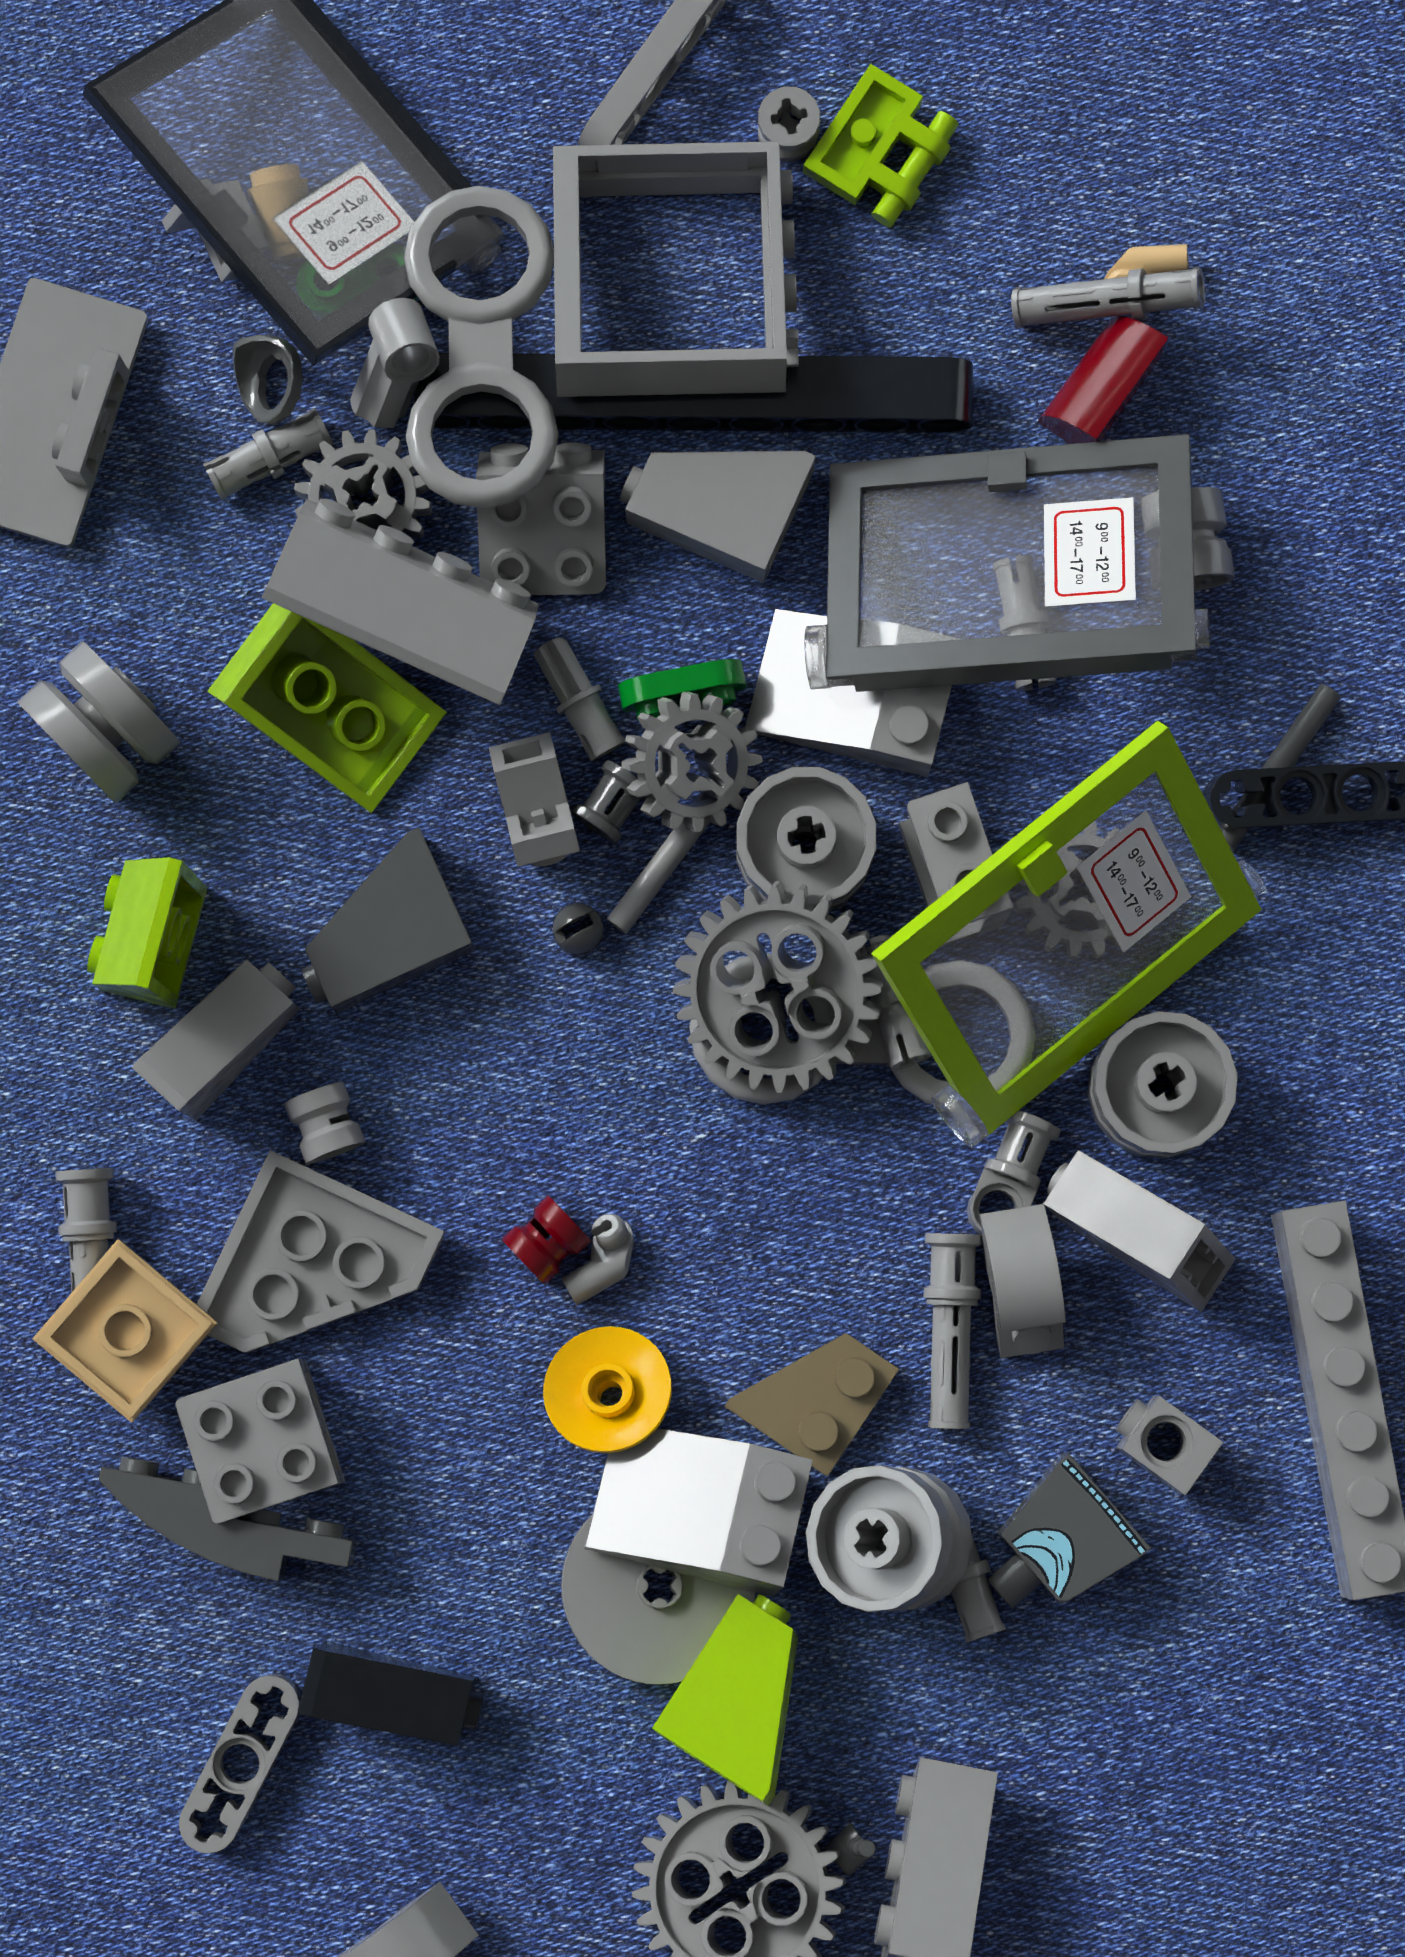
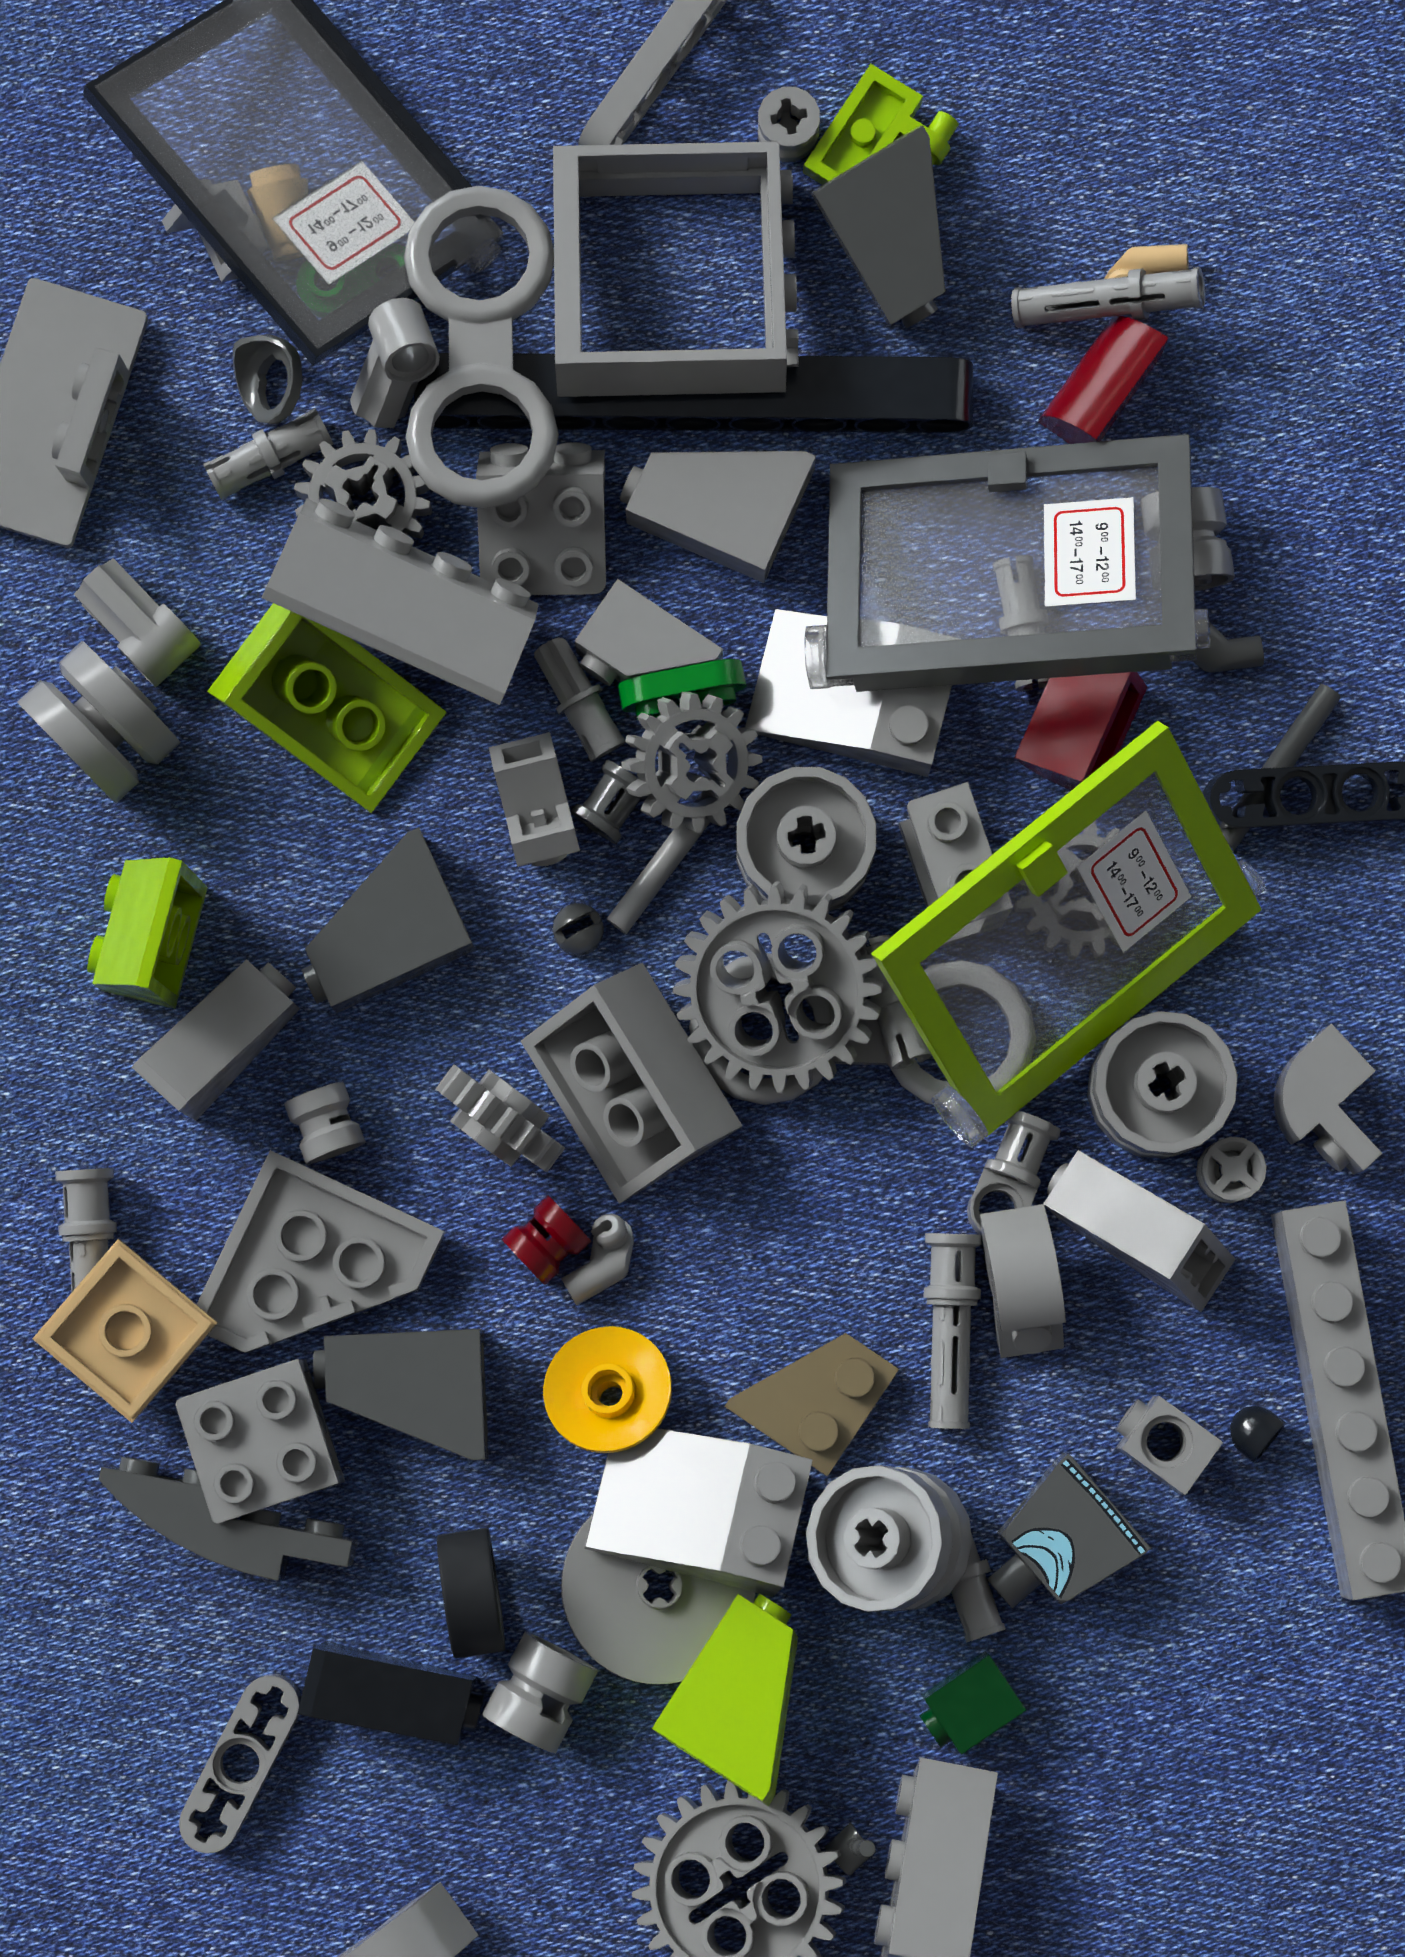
none -> light grey piece [74,558,202,688]
none -> dark grey slope [313,1329,489,1460]
none -> light grey gear [435,1064,565,1172]
none -> black tyre [437,1528,505,1658]
none -> light grey wheel [482,1631,599,1754]
none -> light grey slope [521,962,742,1204]
none -> light grey slope [574,579,723,686]
none -> dark grey slope [810,126,945,328]
none -> dark green brick [919,1651,1026,1755]
none -> dark red brick [1014,672,1147,790]
none -> dark grey arm [1185,609,1264,673]
none -> light grey wheel [1196,1137,1267,1204]
none -> black hinge [1230,1406,1286,1463]
none -> light grey brick [1274,1023,1382,1175]

